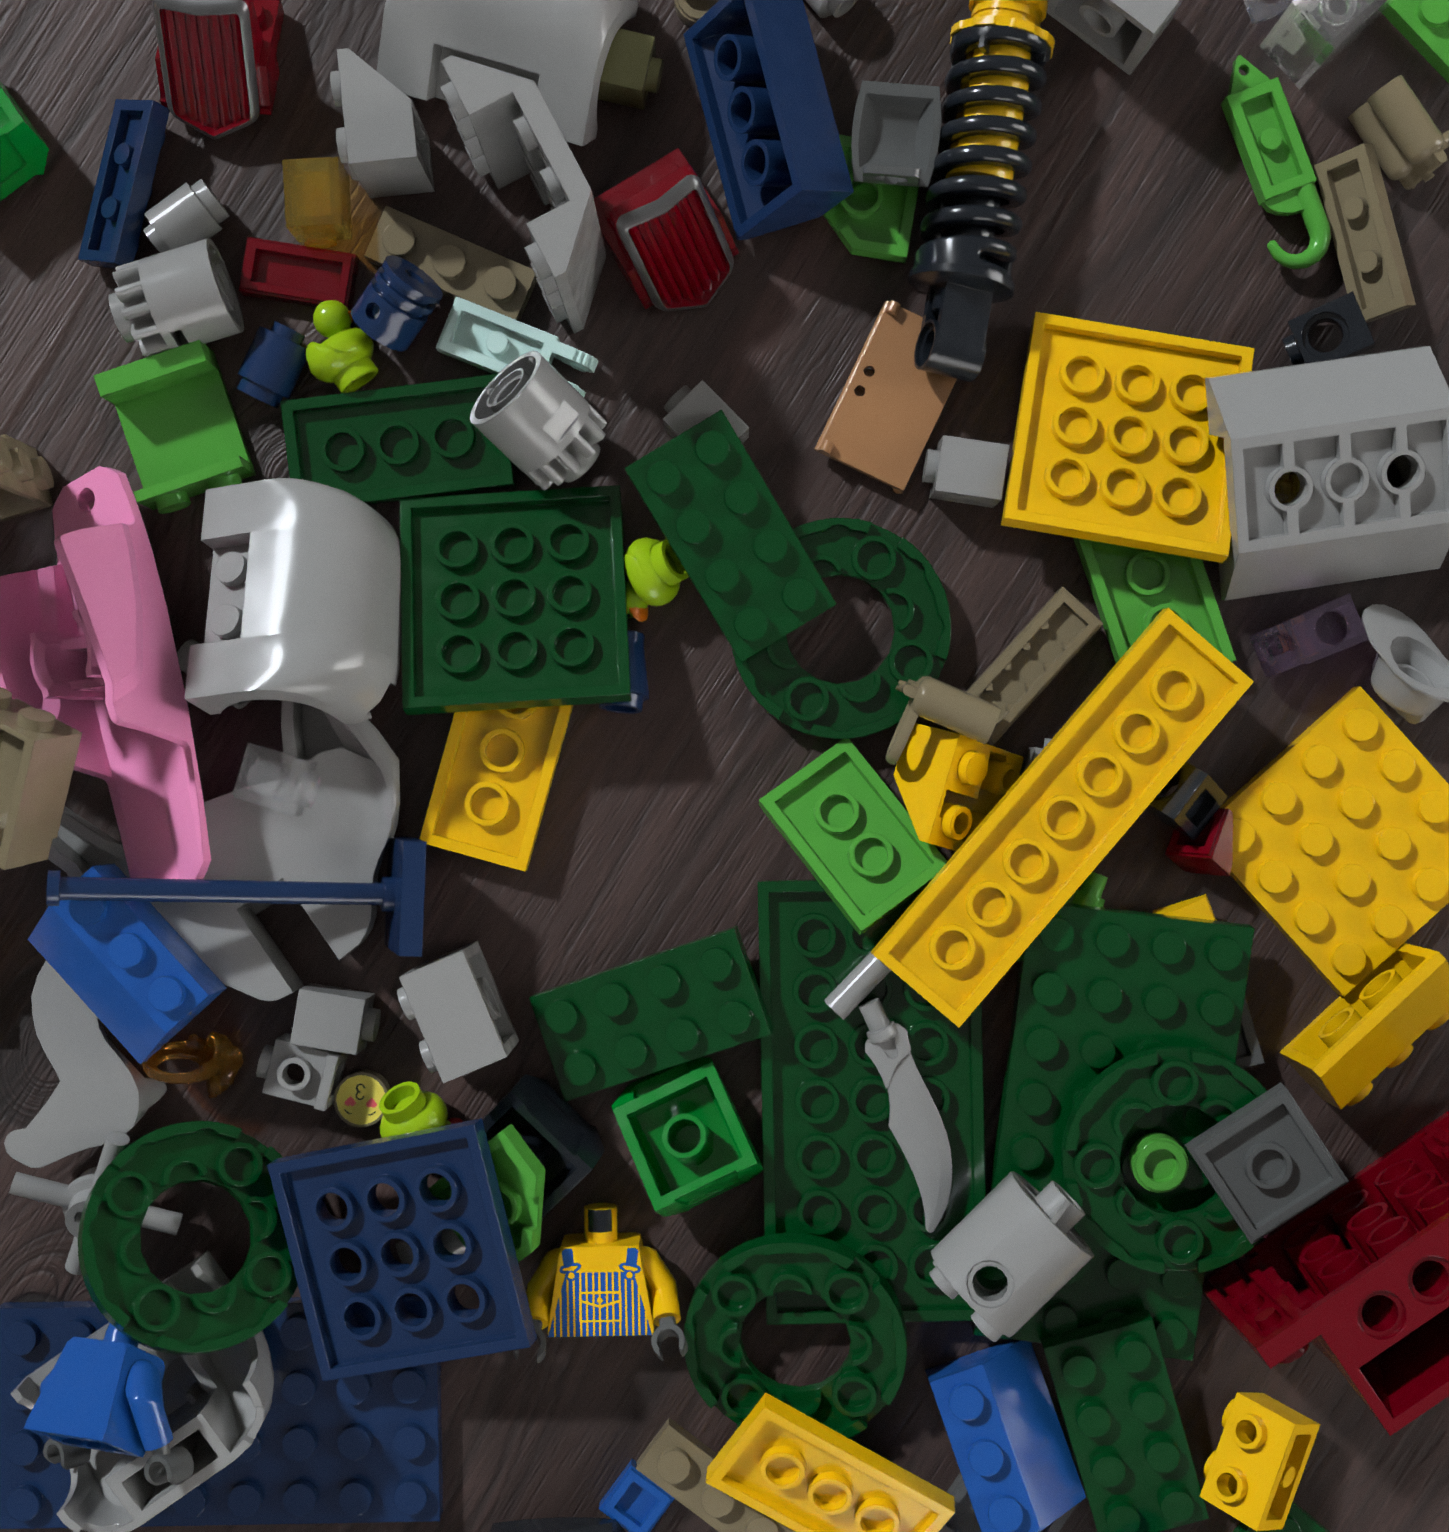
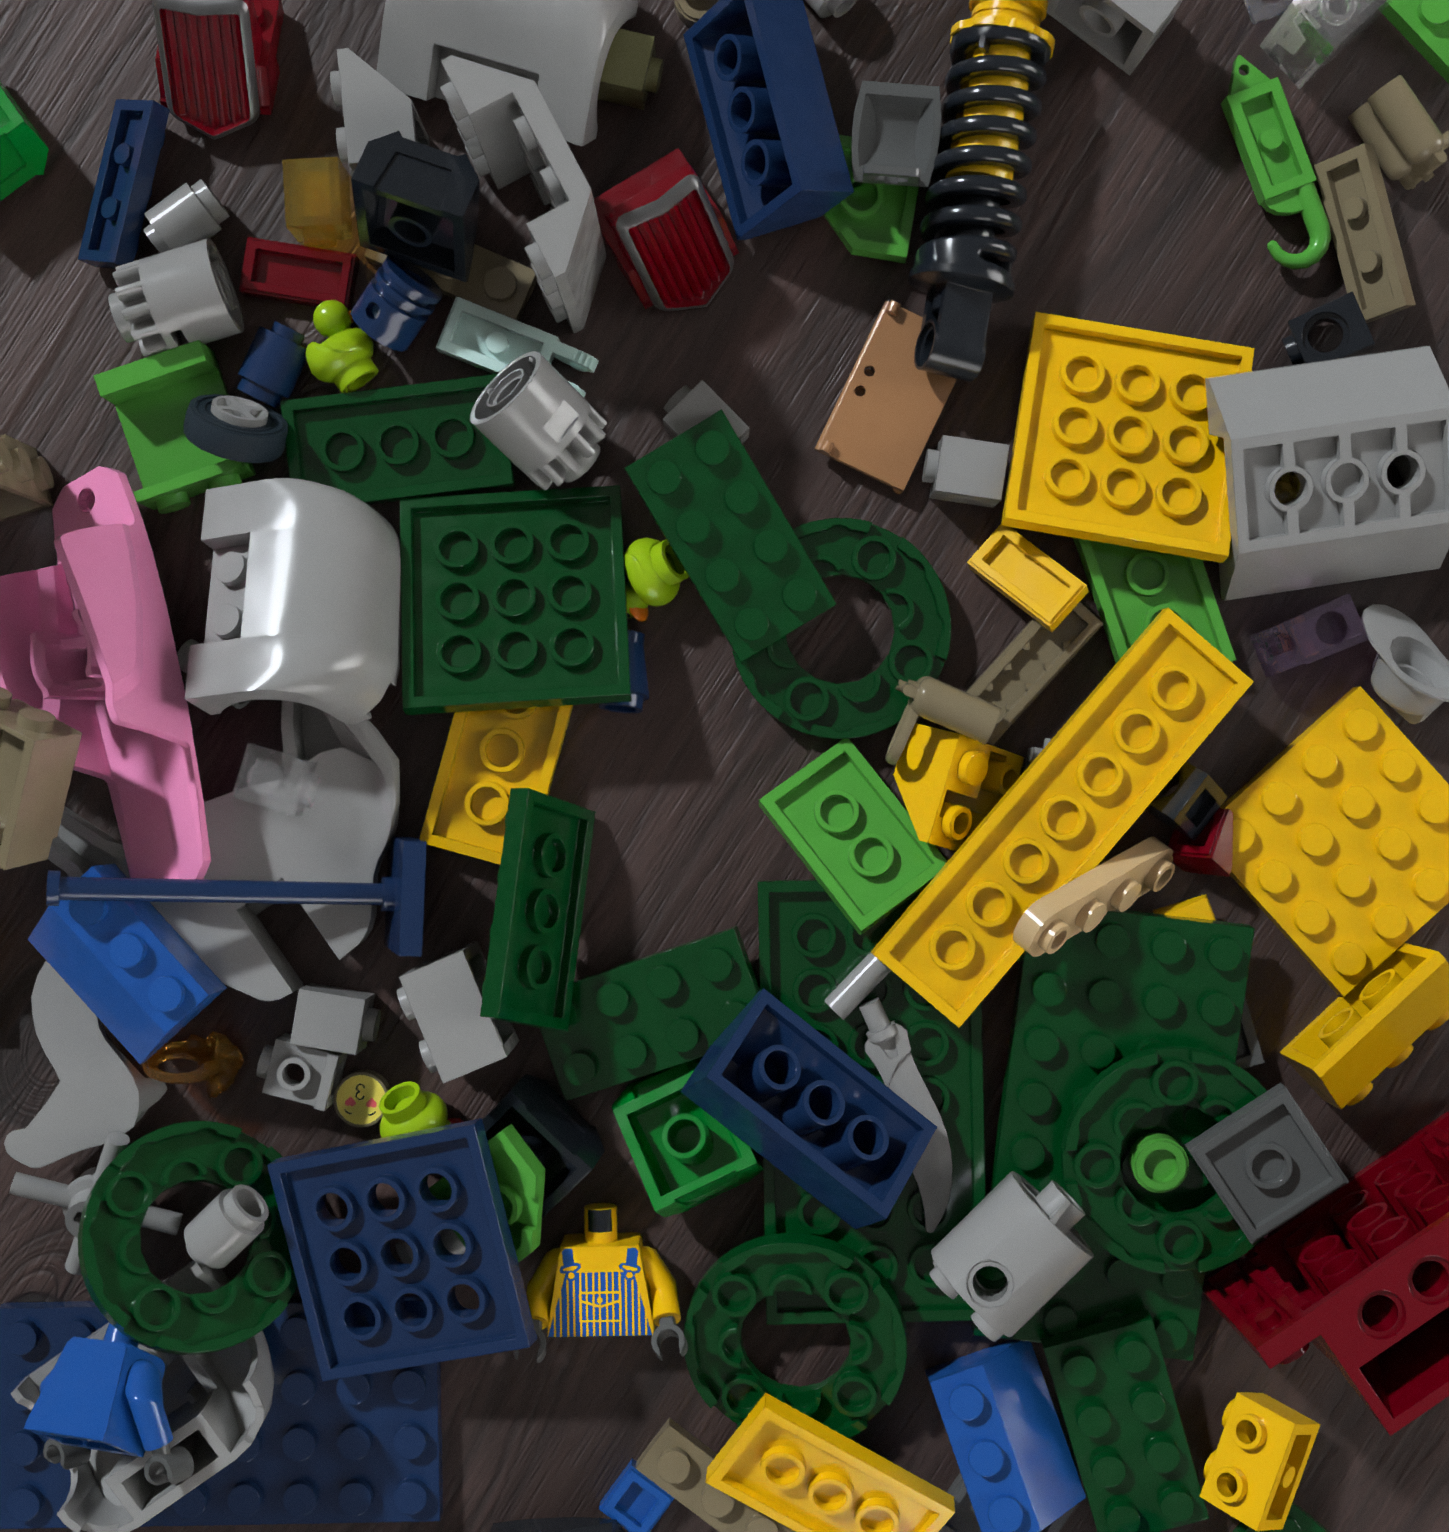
none -> black wheel [184,394,288,463]
none -> light grey brick [184,1184,269,1269]
none -> black slope [351,131,480,282]
none -> dark green plate [480,788,596,1031]
none -> dark blue slope [680,988,937,1229]
none -> yellow tile [967,524,1089,633]
none -> tan plate [1013,837,1175,957]

